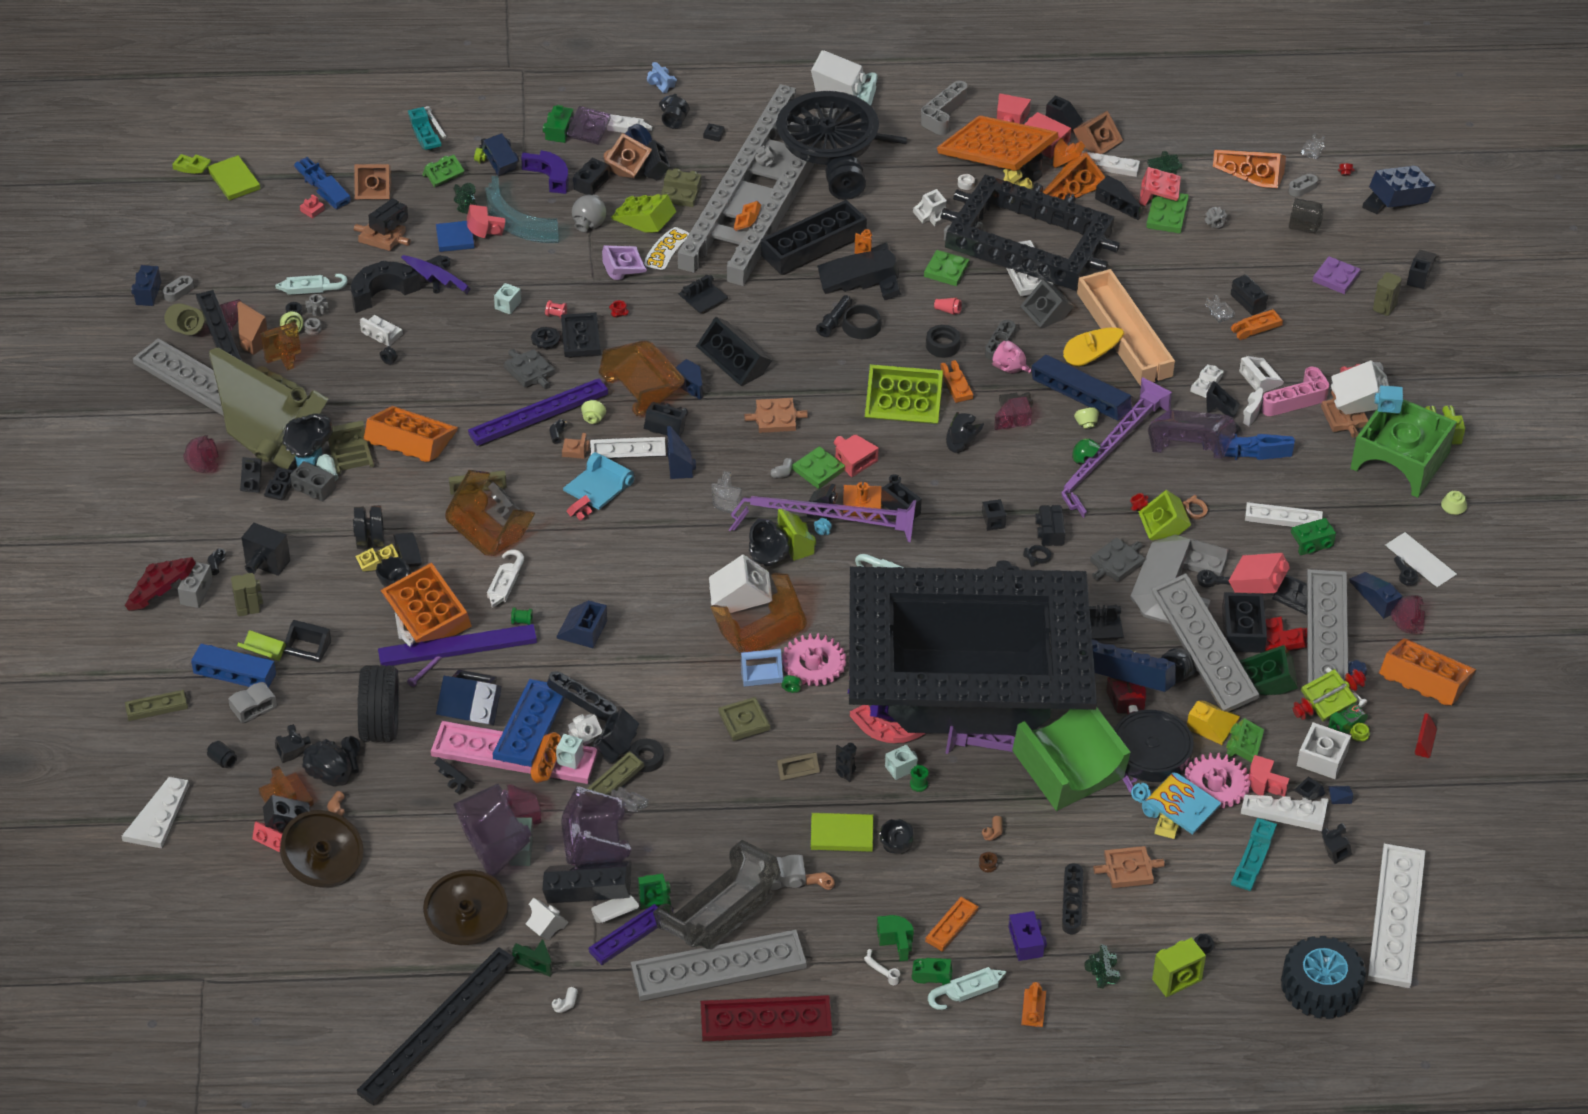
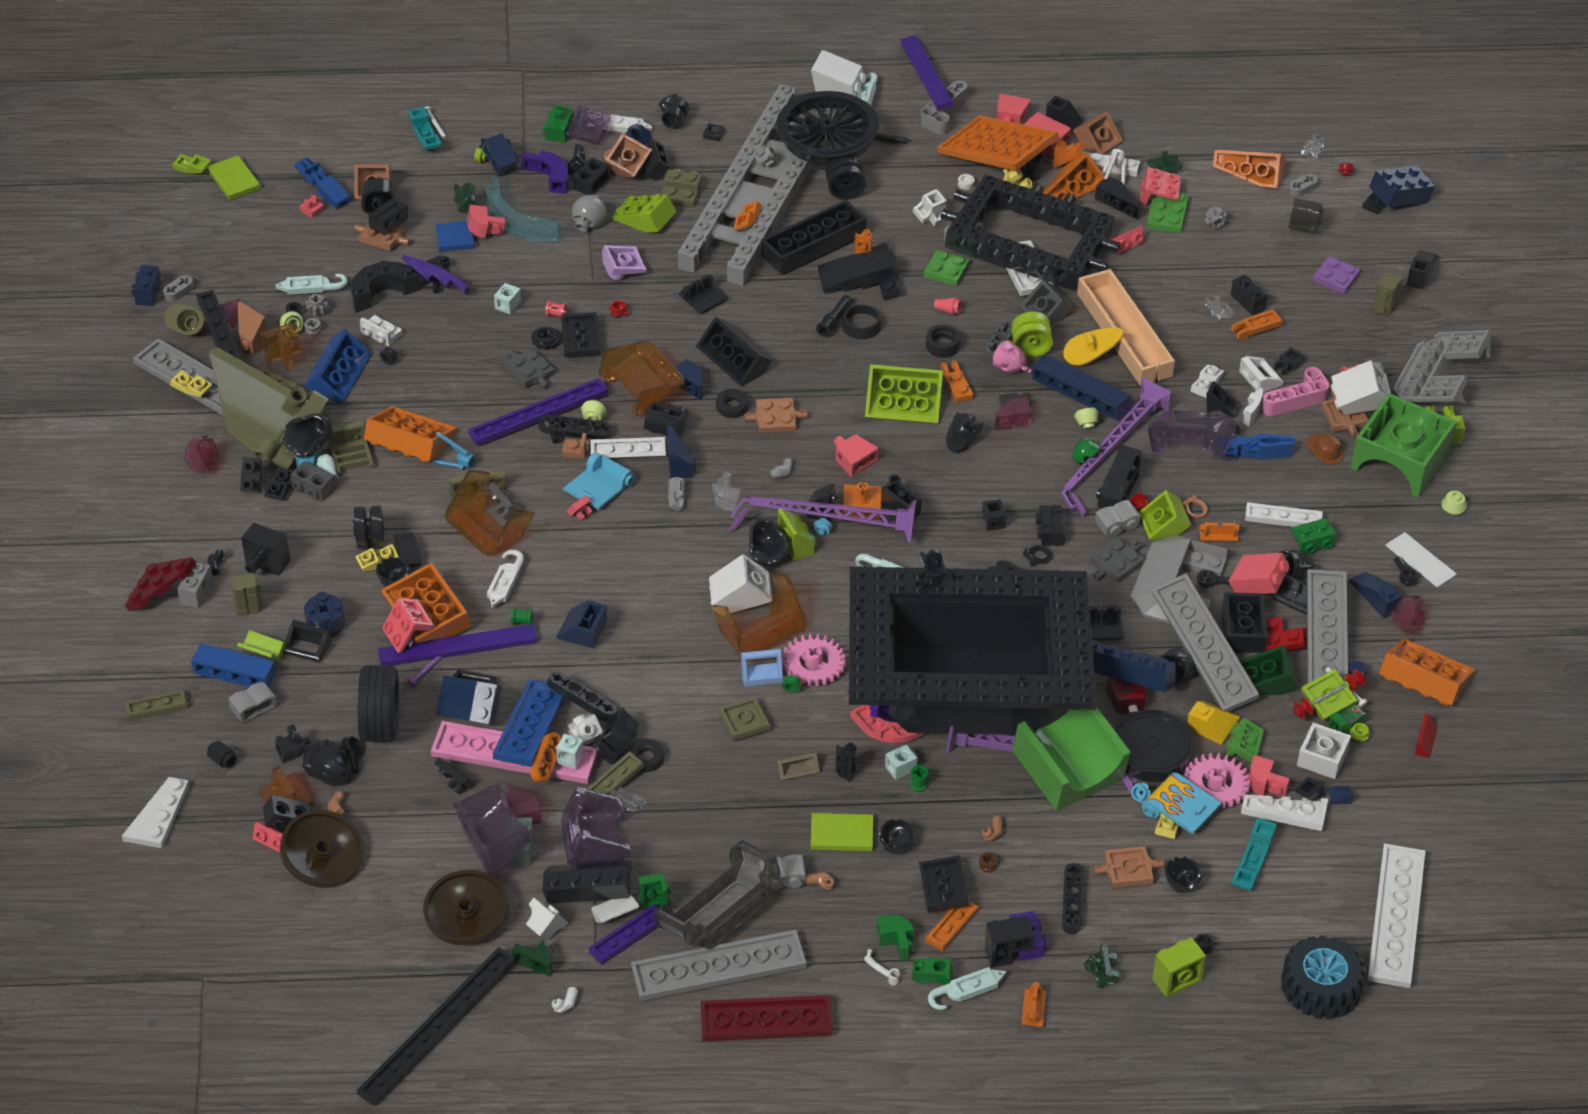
bright green bracket [422,155,464,187] -> none
sticker [644,227,689,270] -> none
light blue hips [647,62,677,93] -> none
bright green plate [792,446,845,489] -> none
black piece [1321,823,1352,864] -> none
medium azure brick [1374,385,1403,413] -> none
none -> light yellow slope [170,370,212,397]
none -> blue slope [304,329,371,403]
none -> dark blue brick [304,592,345,637]
none -> black brick [361,178,396,214]
none -> coral bracket [382,598,434,653]
none -> dark azure plant [432,432,476,470]
none -> black beam [538,415,611,440]
none -> black piece [567,144,585,175]
none -> light grey hinge [668,477,685,511]
none -> black tyre [716,389,749,418]
none -> dark purple tile [900,35,953,110]
none -> black plate [919,855,969,913]
none -> black hips [920,549,947,585]
none -> black brick [985,916,1034,968]
none -> lime wheel [1011,312,1053,358]
none -> light grey brick [1095,500,1140,537]
none -> black wedge [1096,444,1142,508]
none -> white plant [1102,149,1127,185]
none -> coral hinge [1111,226,1145,255]
none -> black hair [1165,856,1202,893]
none -> orange hinge [1199,522,1239,541]
none -> black plate [1274,347,1305,375]
none -> black helmet [1278,550,1317,580]
none -> dark orange piece [1306,433,1344,465]
none -> light grey slope [1393,330,1491,405]

